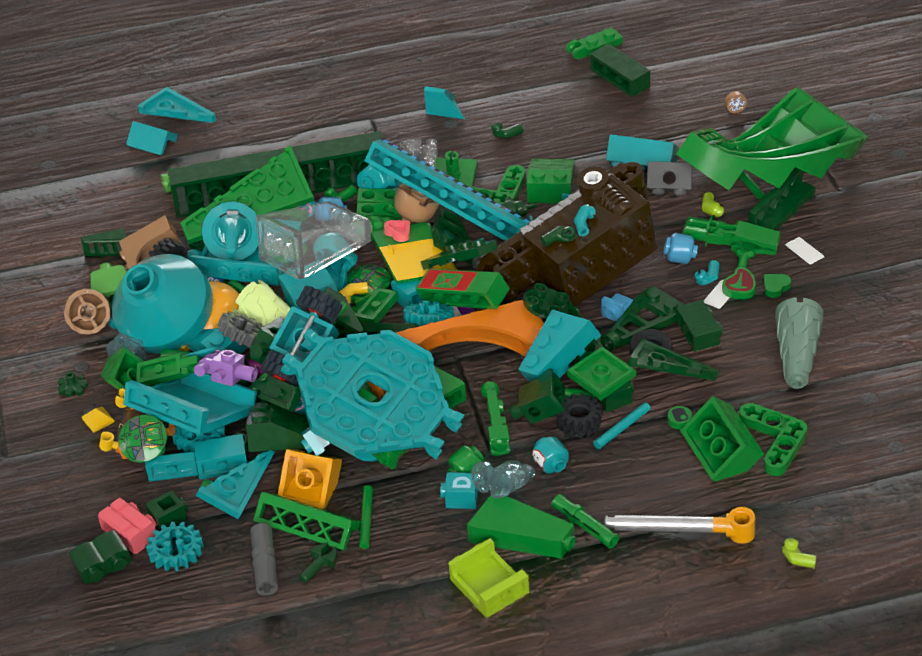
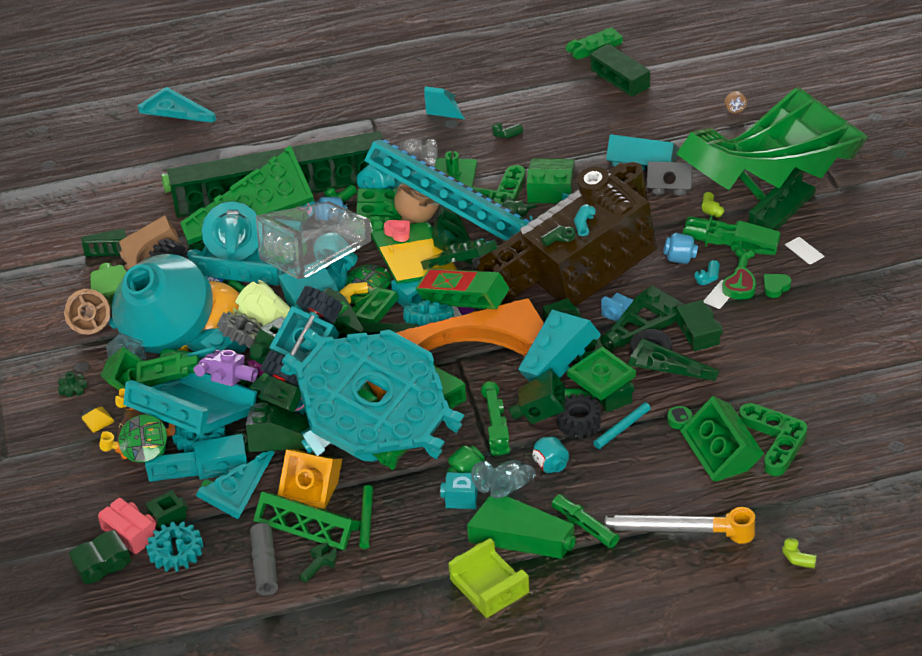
teal panel [126,121,178,155] -> none
dark green dish [523,283,569,319] -> none
sand green cone [775,297,824,389] -> none

